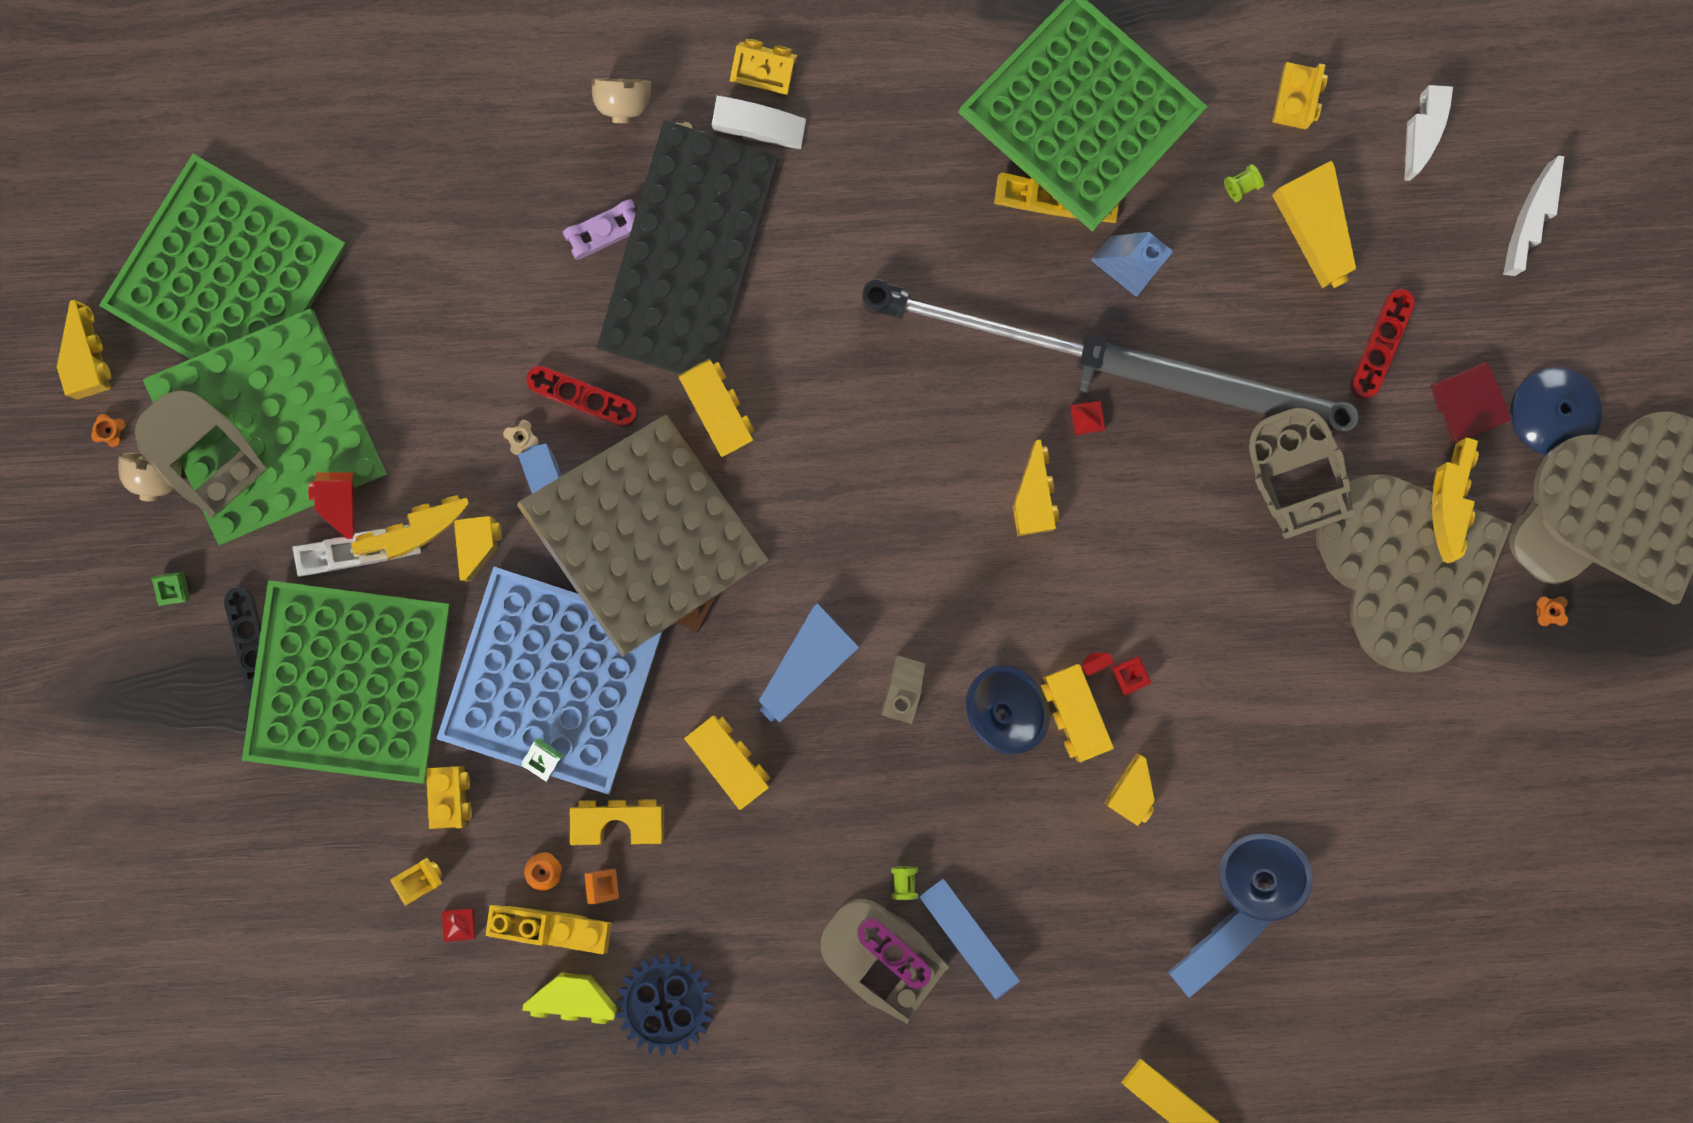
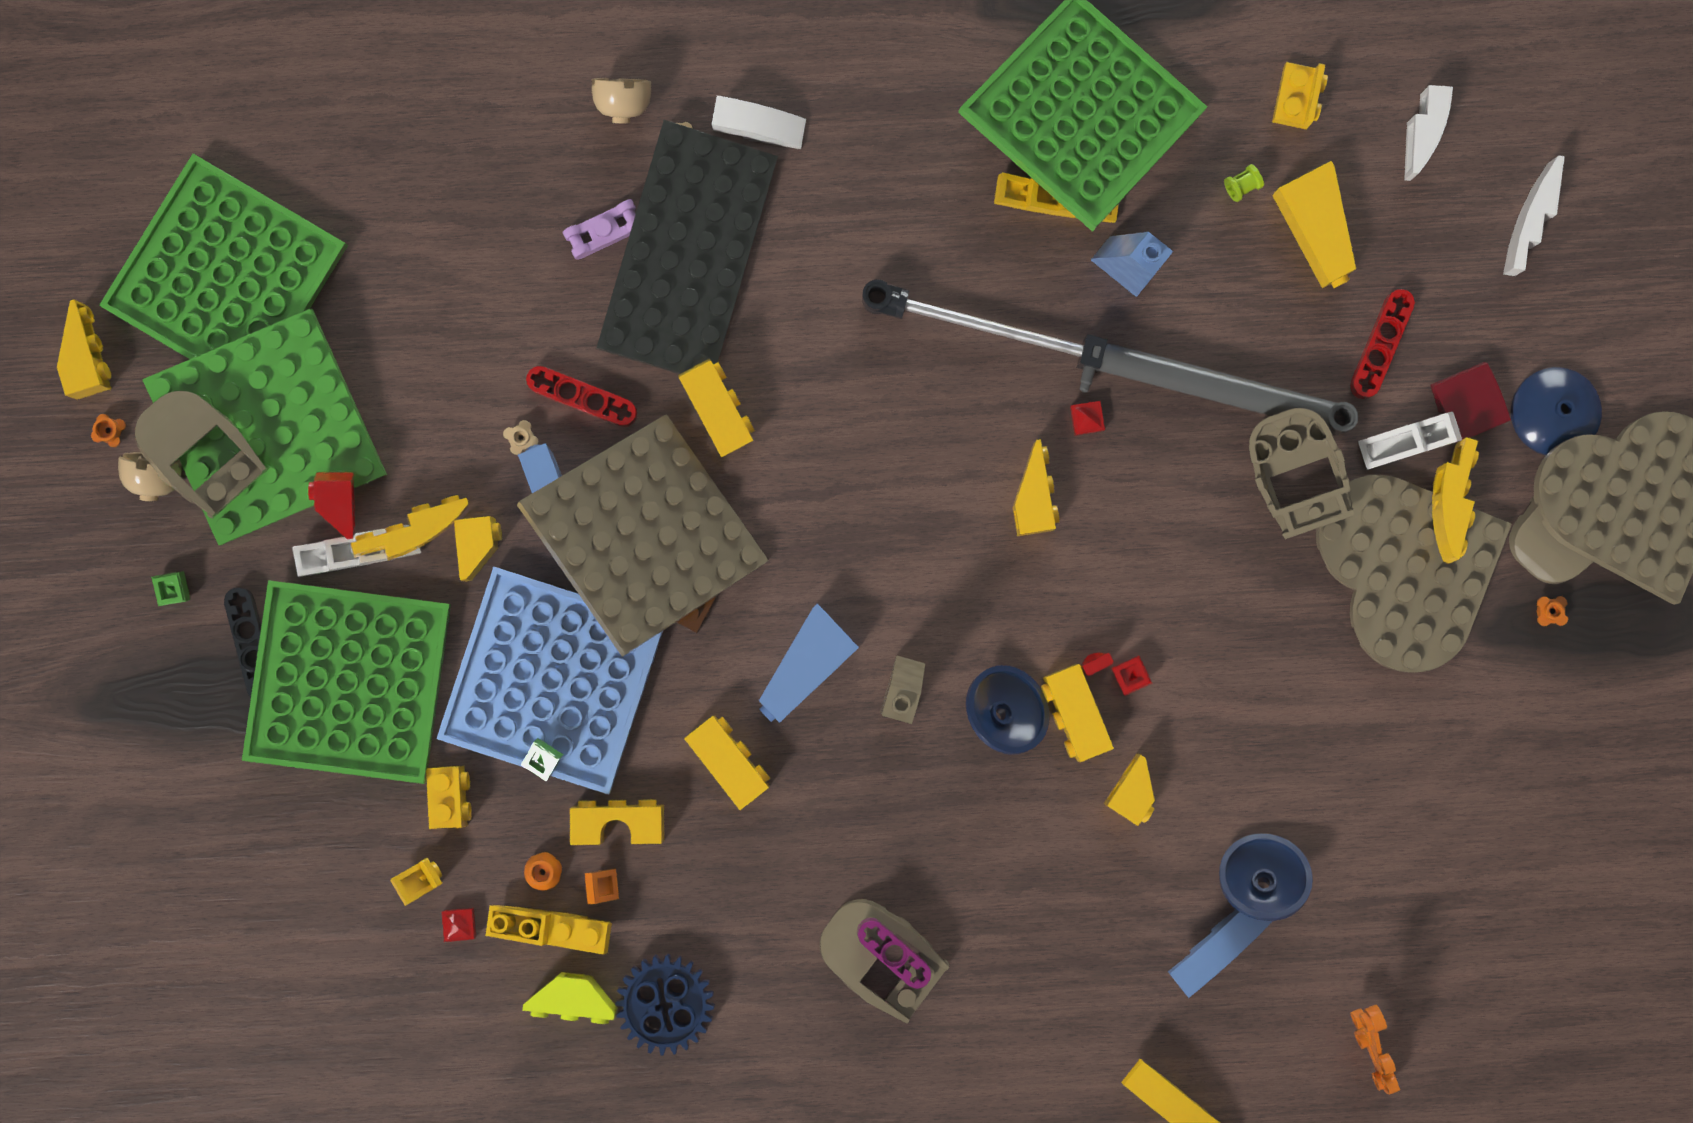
yellow bracket [730,39,798,95] -> none
lime bush [891,866,918,900] -> none
medium blue slope [920,879,1020,1000] -> none
none -> orange plant [1350,1005,1400,1095]
none -> white slope [1358,412,1462,470]

